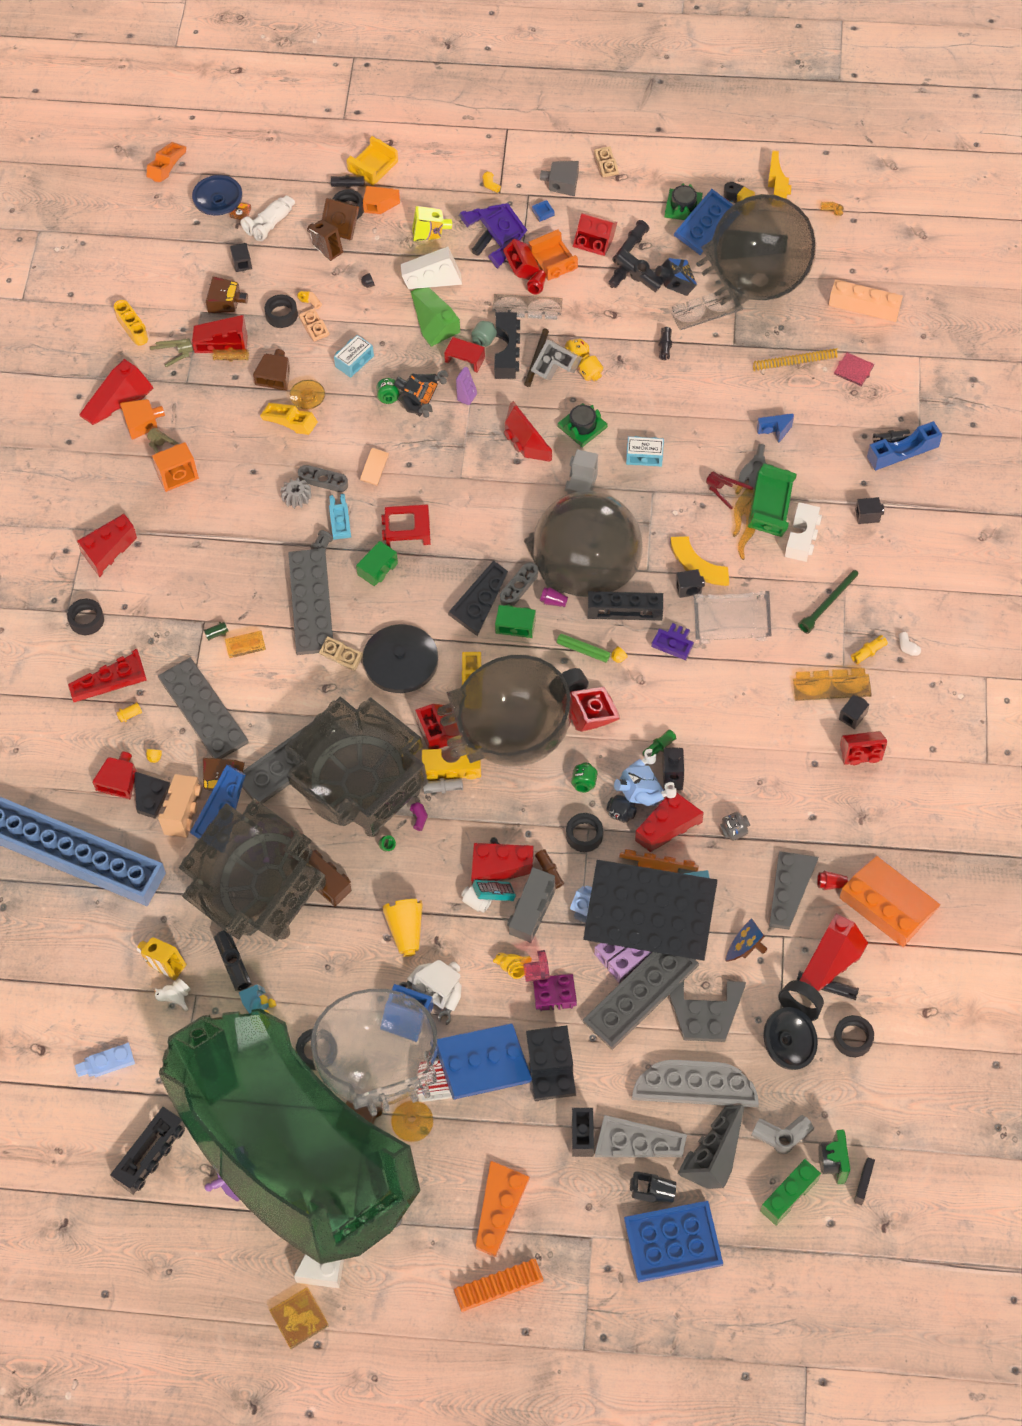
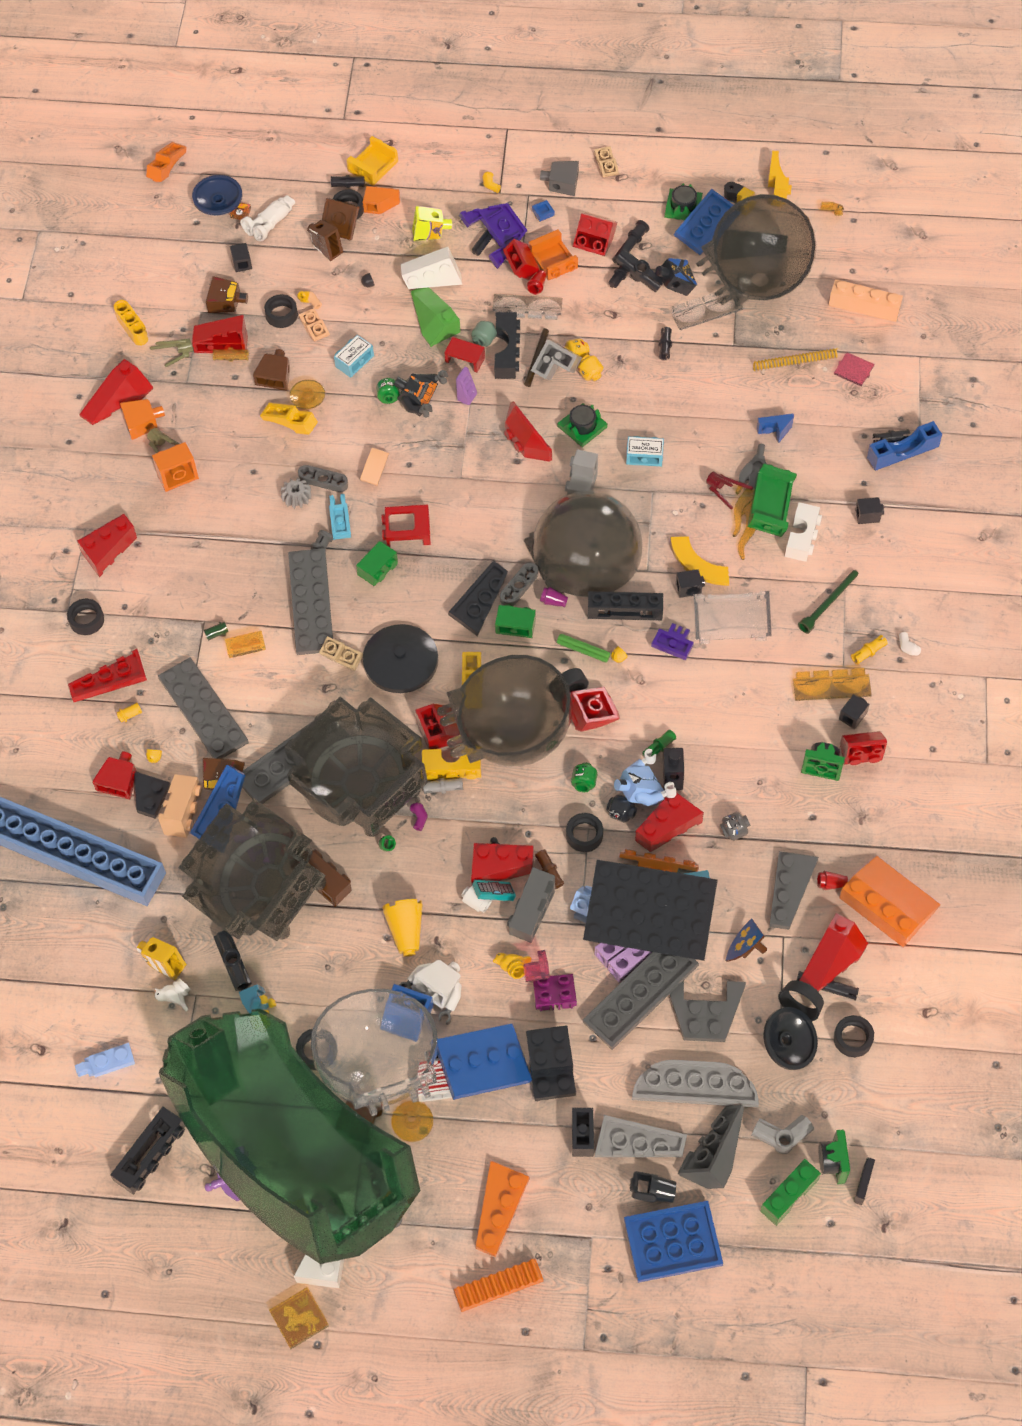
none -> green piece [801,742,845,781]

